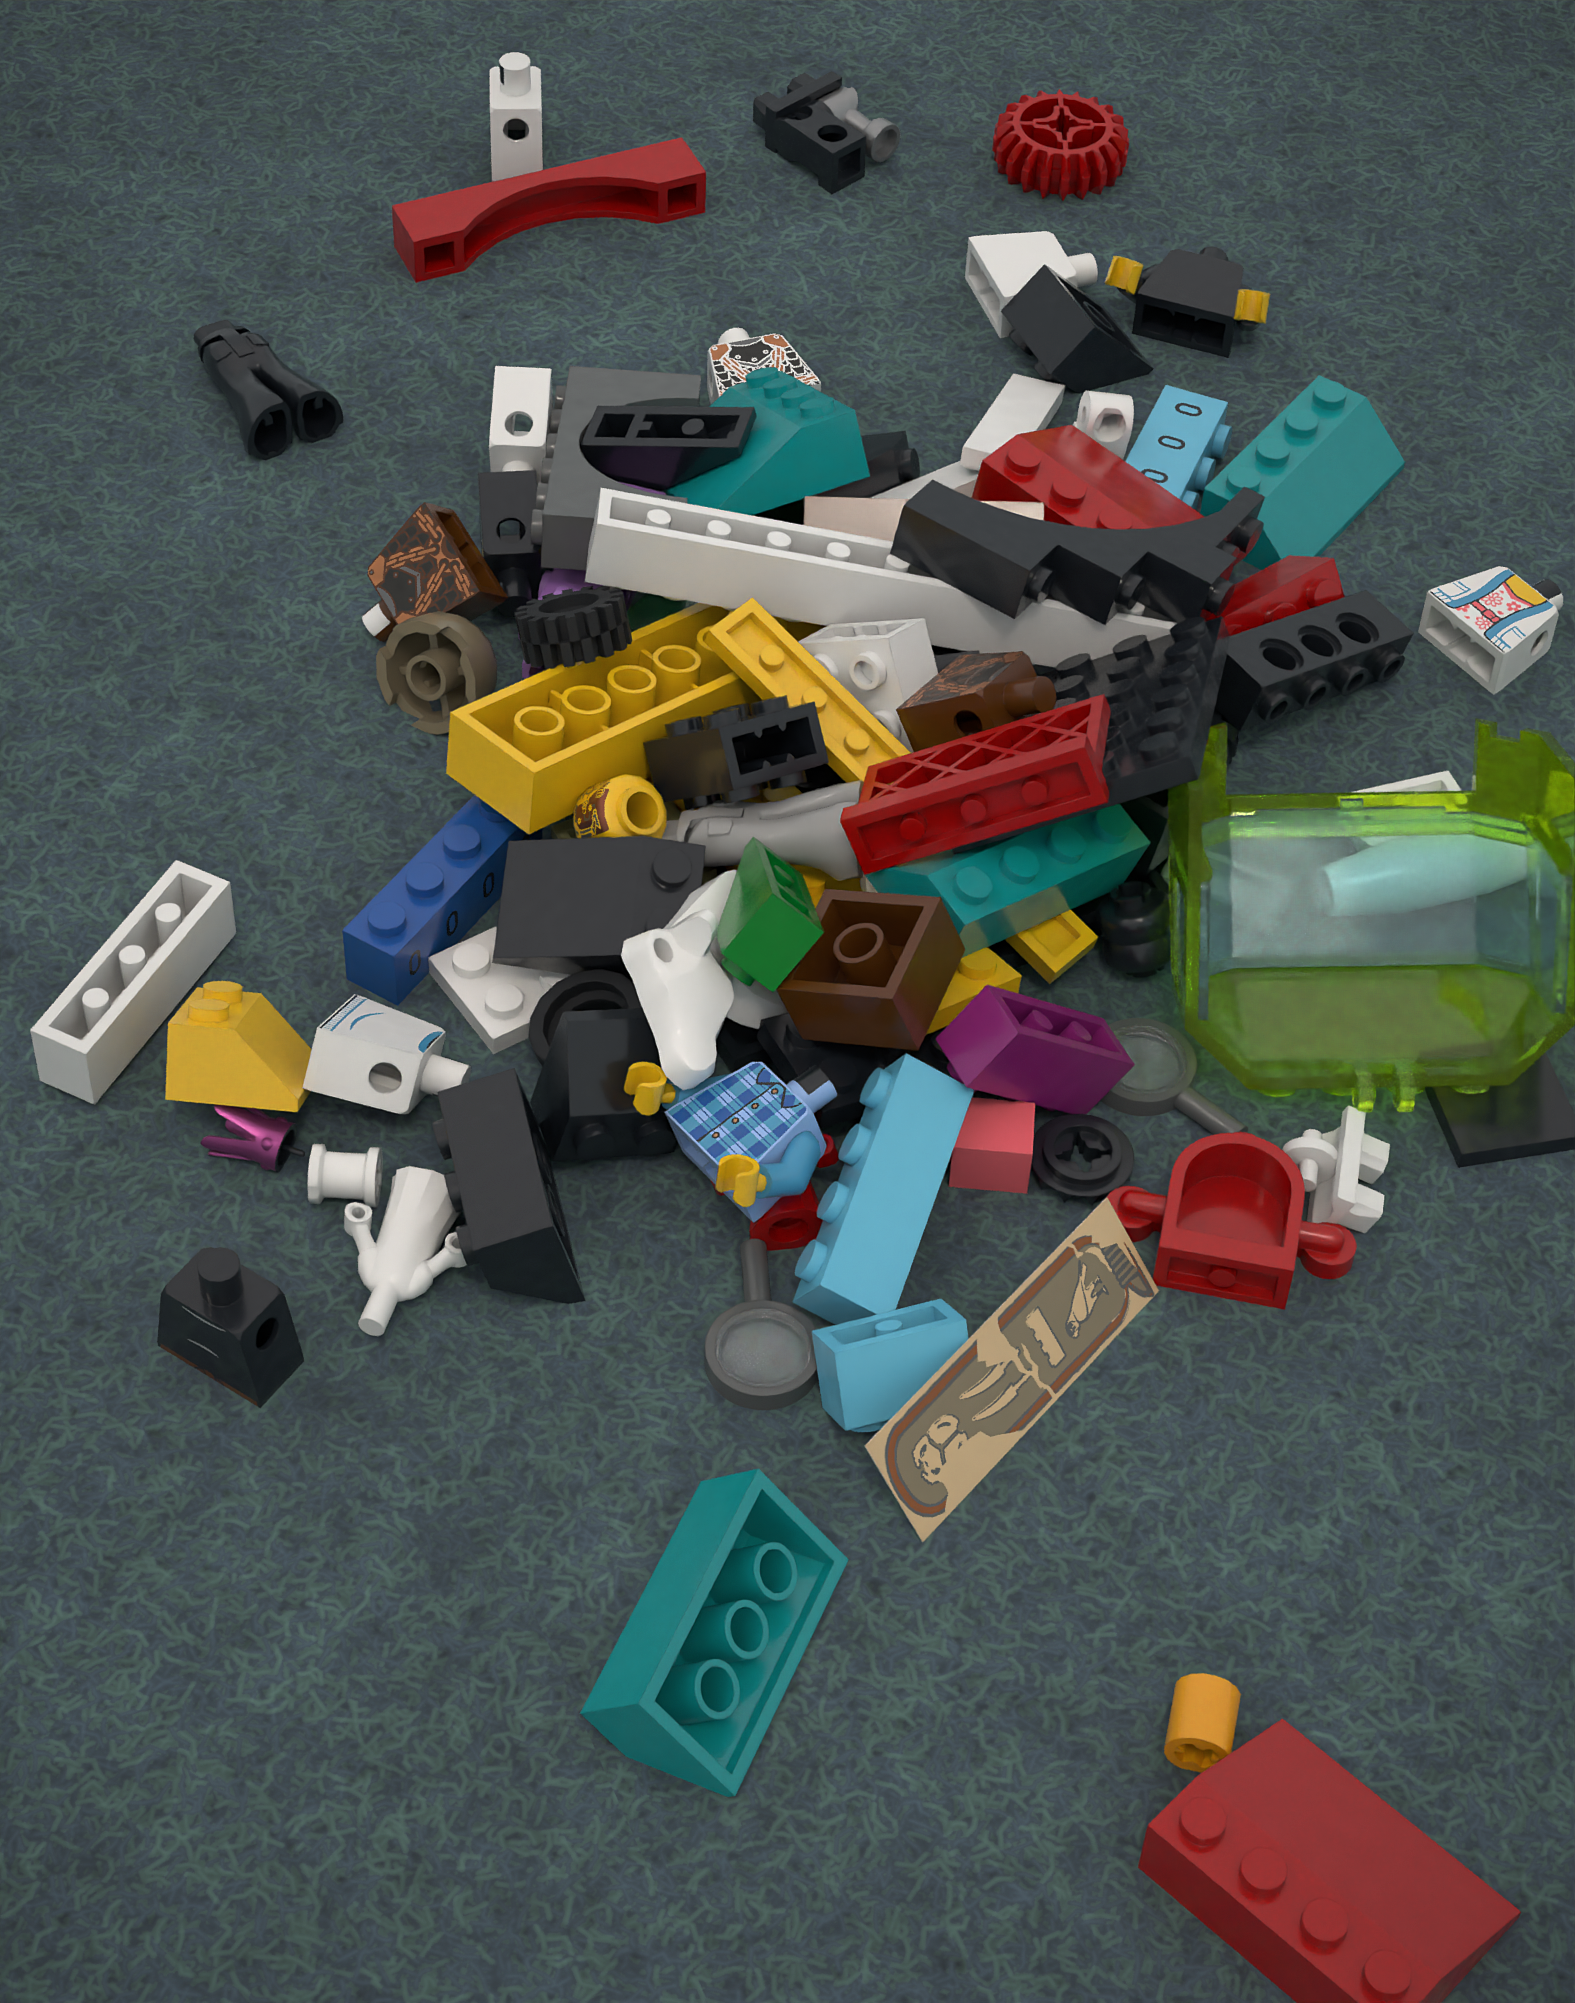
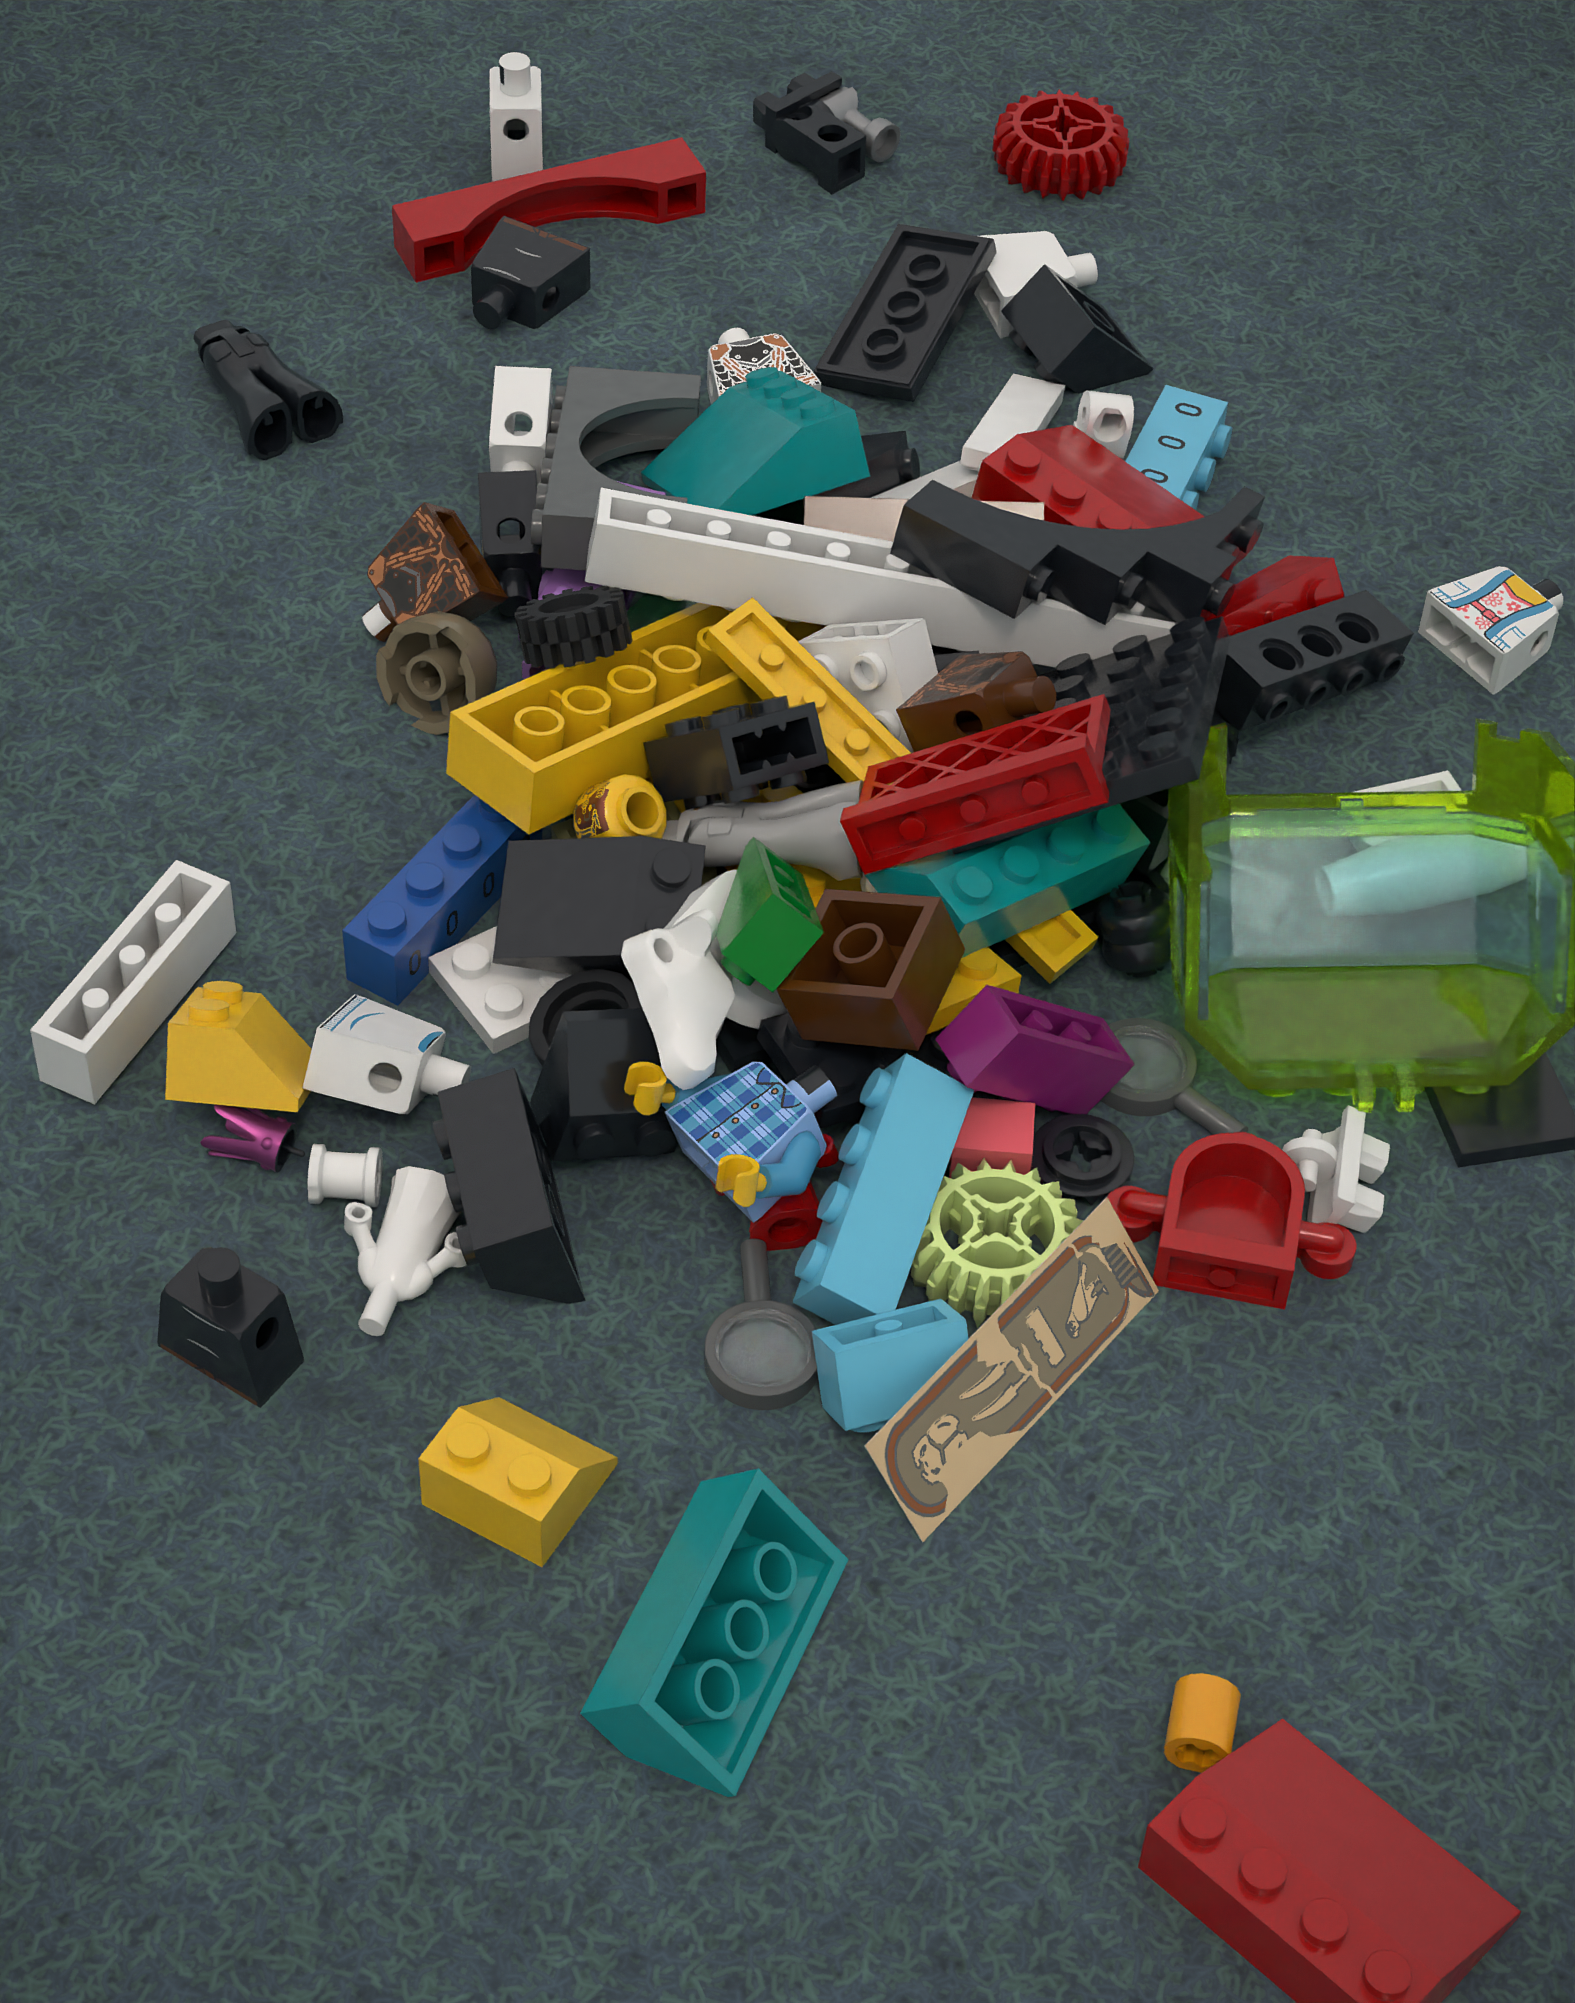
black slope [580,406,757,491] -> none
black torso [1105,246,1270,358] -> none
teal slope [1200,375,1405,570] -> none
none -> yellow slope [418,1397,618,1567]
none -> black torso [471,216,590,329]
none -> black tile [813,224,997,402]
none -> yellowish green gear [911,1158,1083,1328]

